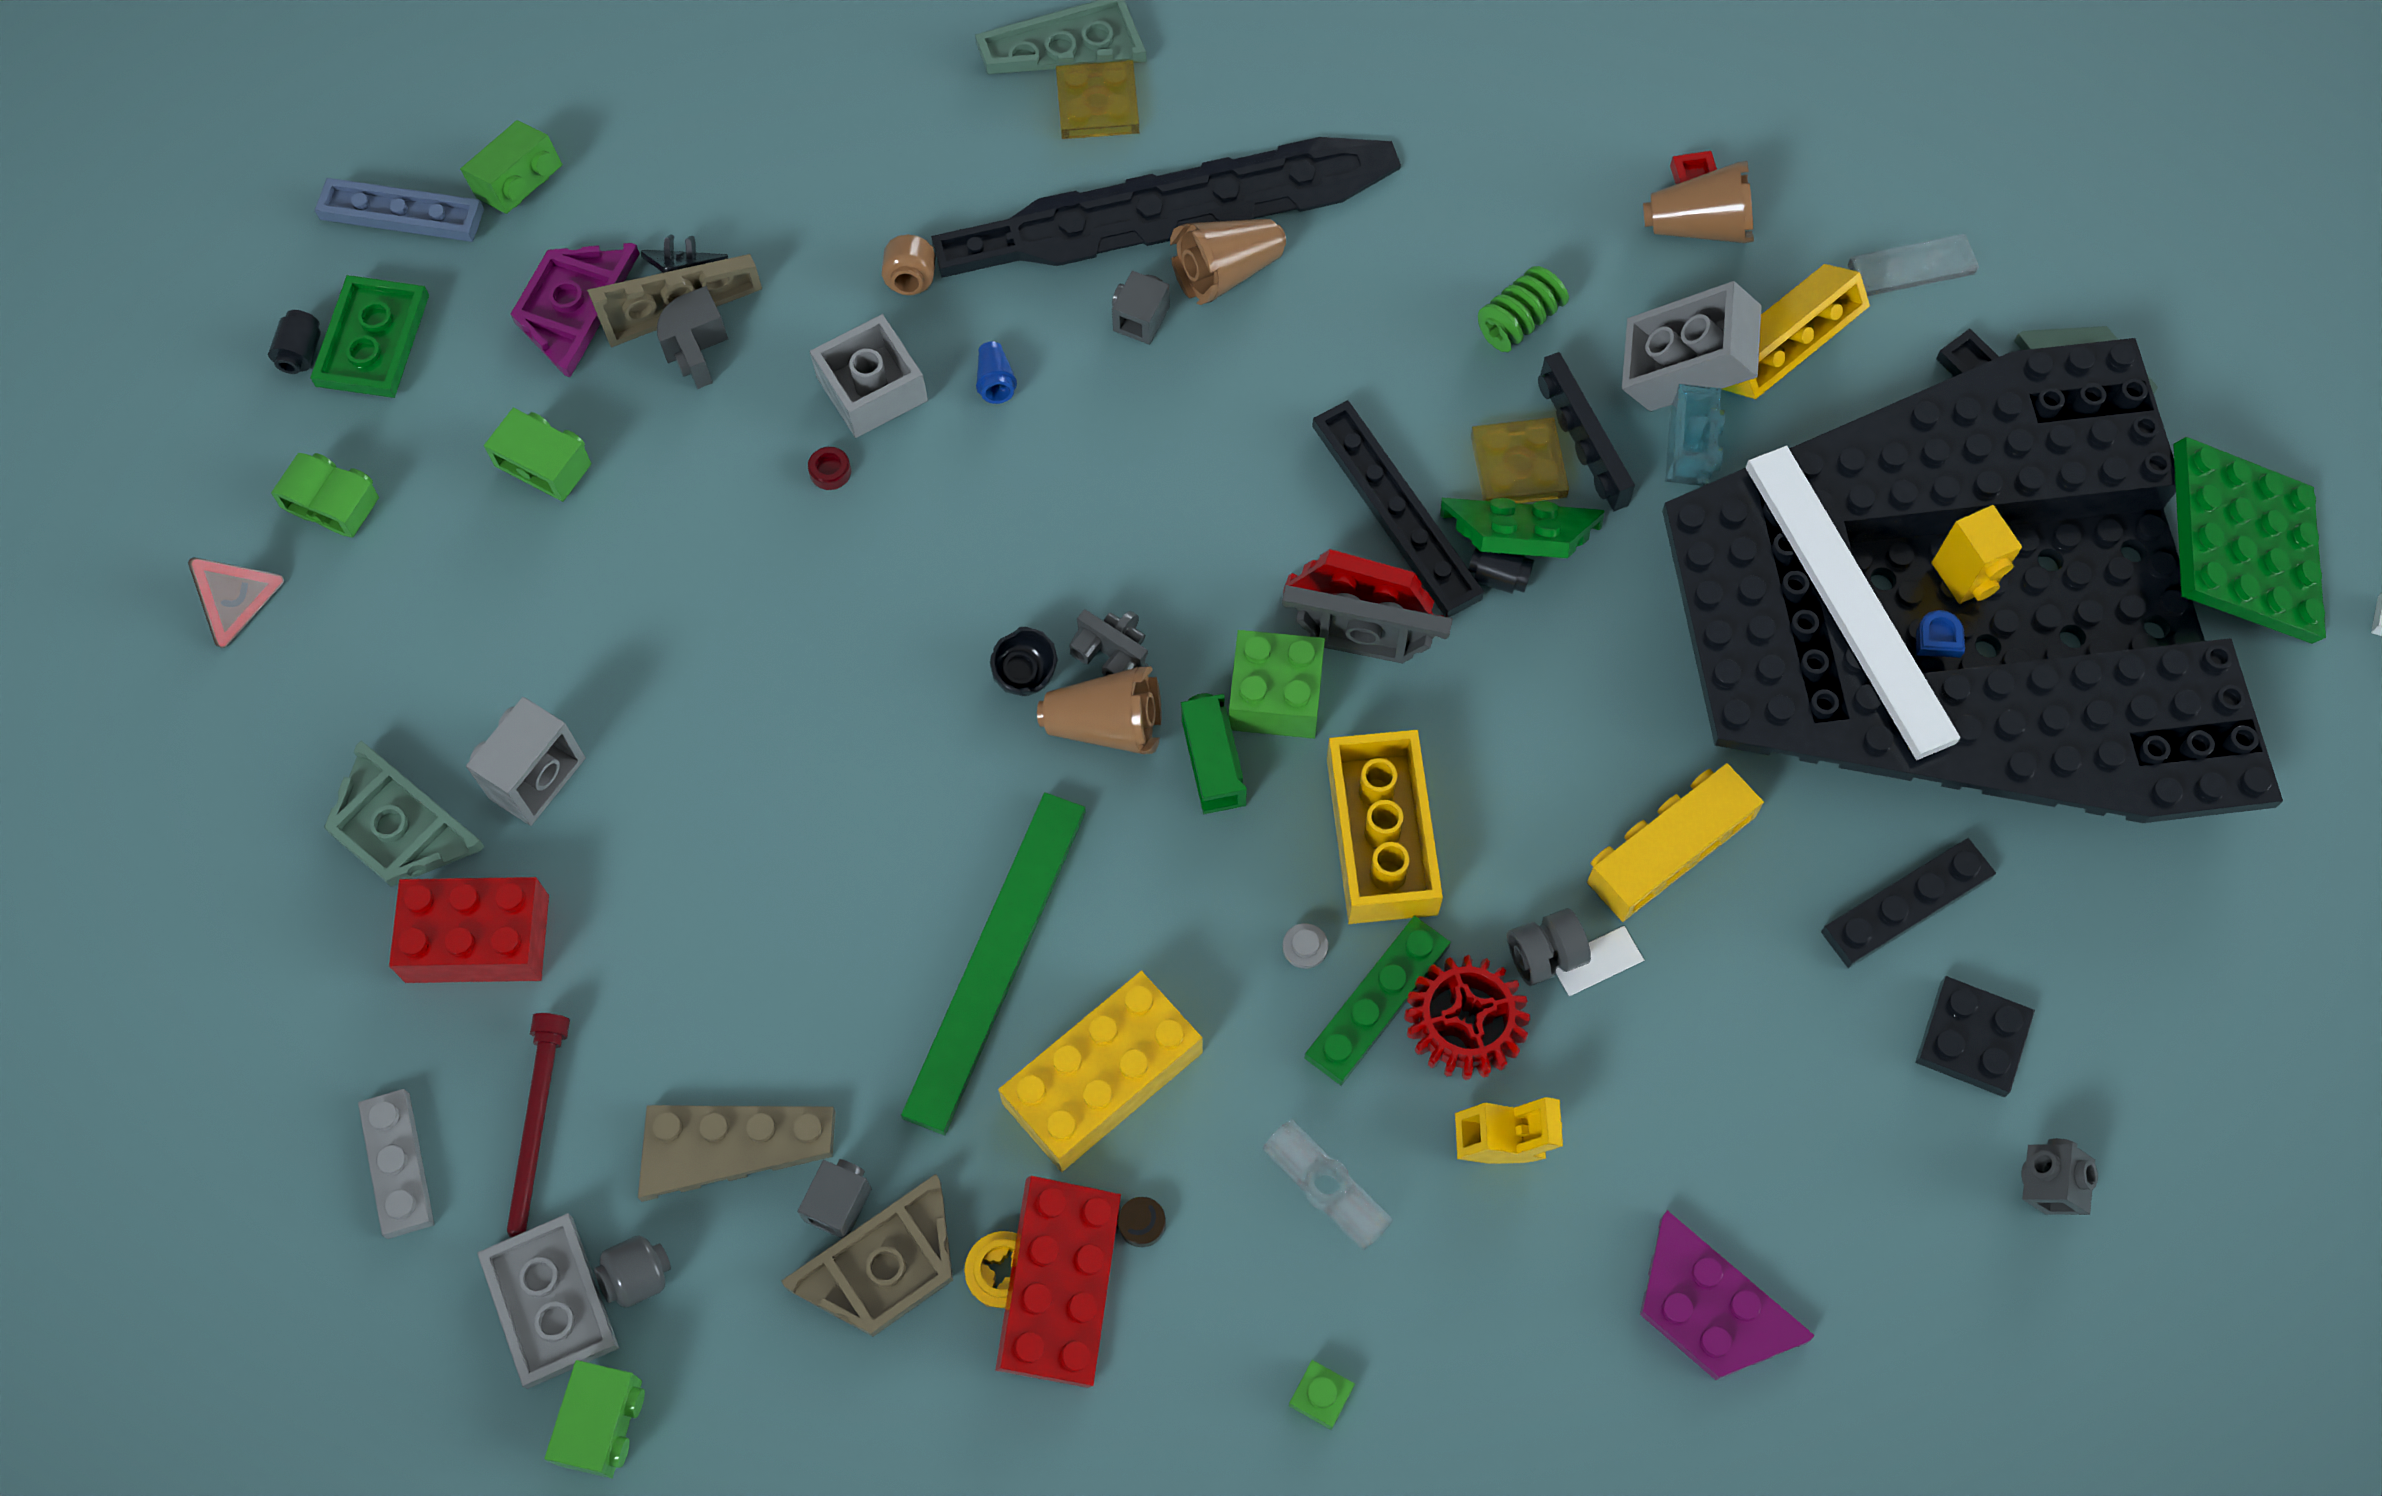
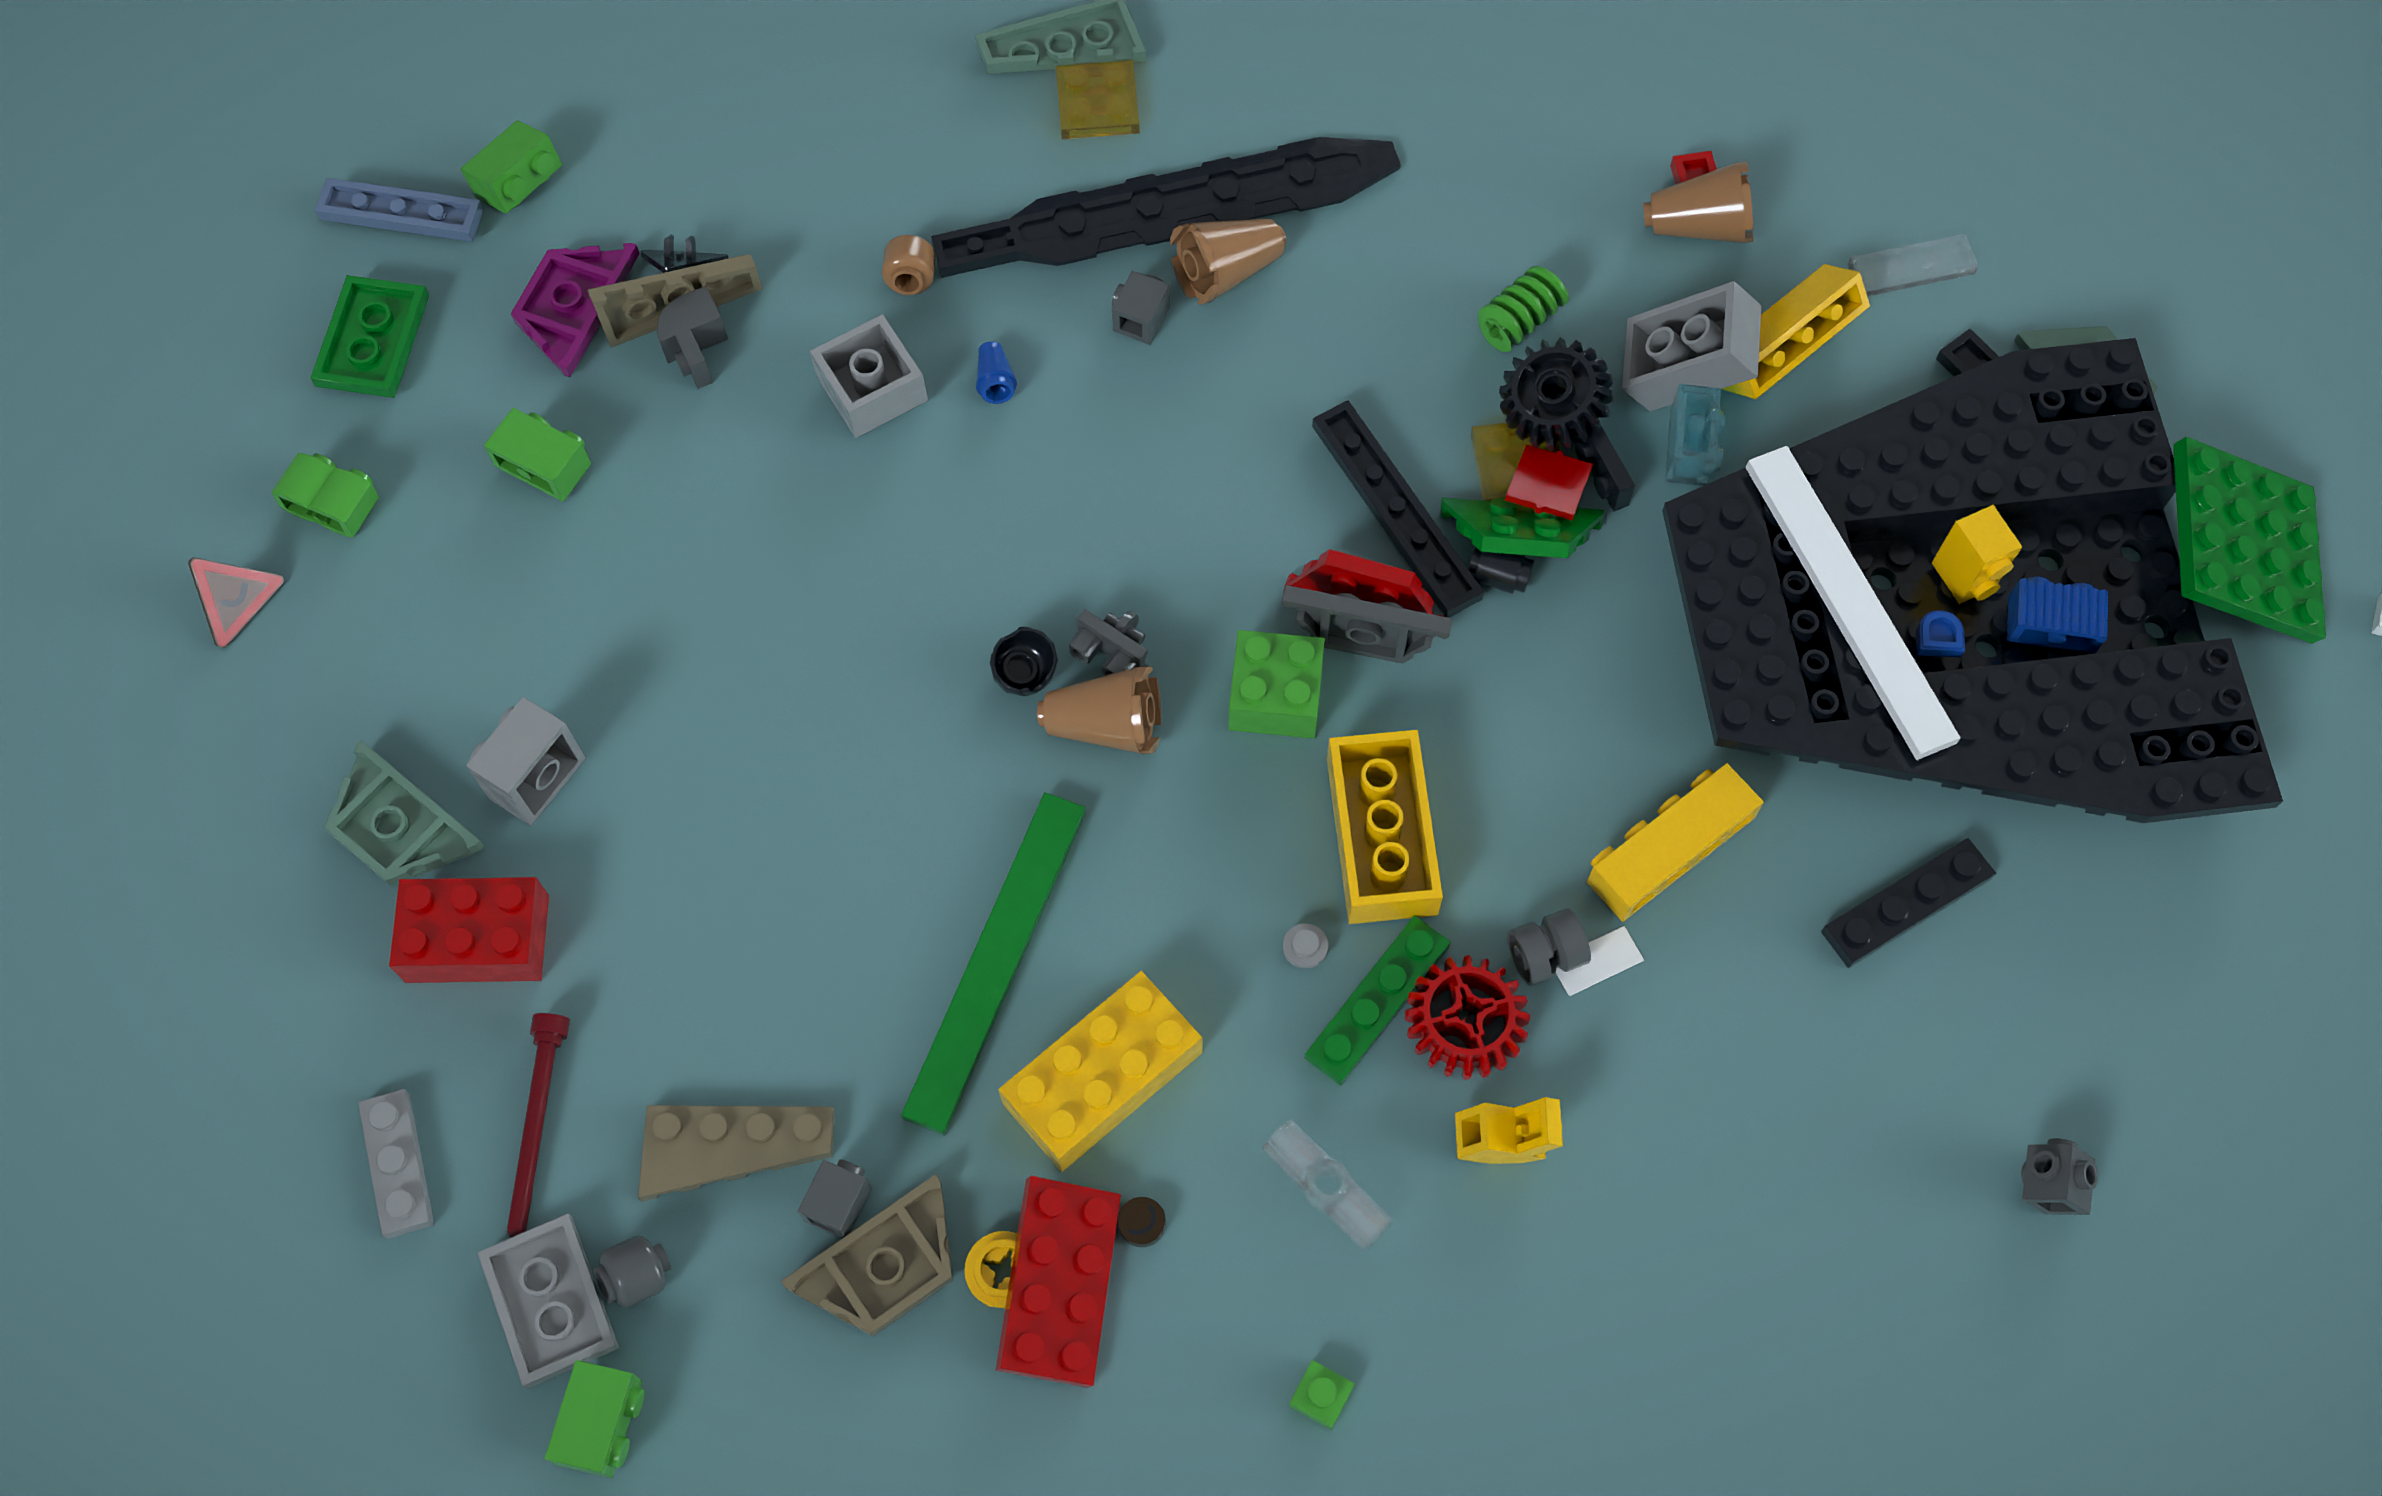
black brick [268,310,321,374] -> none
dark red tile [808,447,851,490] -> none
green window [1181,693,1247,815] -> none
magenta wing [1640,1210,1815,1380] -> none
black plate [1915,976,2035,1097] -> none
none -> black gear [1499,337,1614,451]
none -> red piece [1505,444,1593,521]
none -> blue brick [2006,576,2108,654]

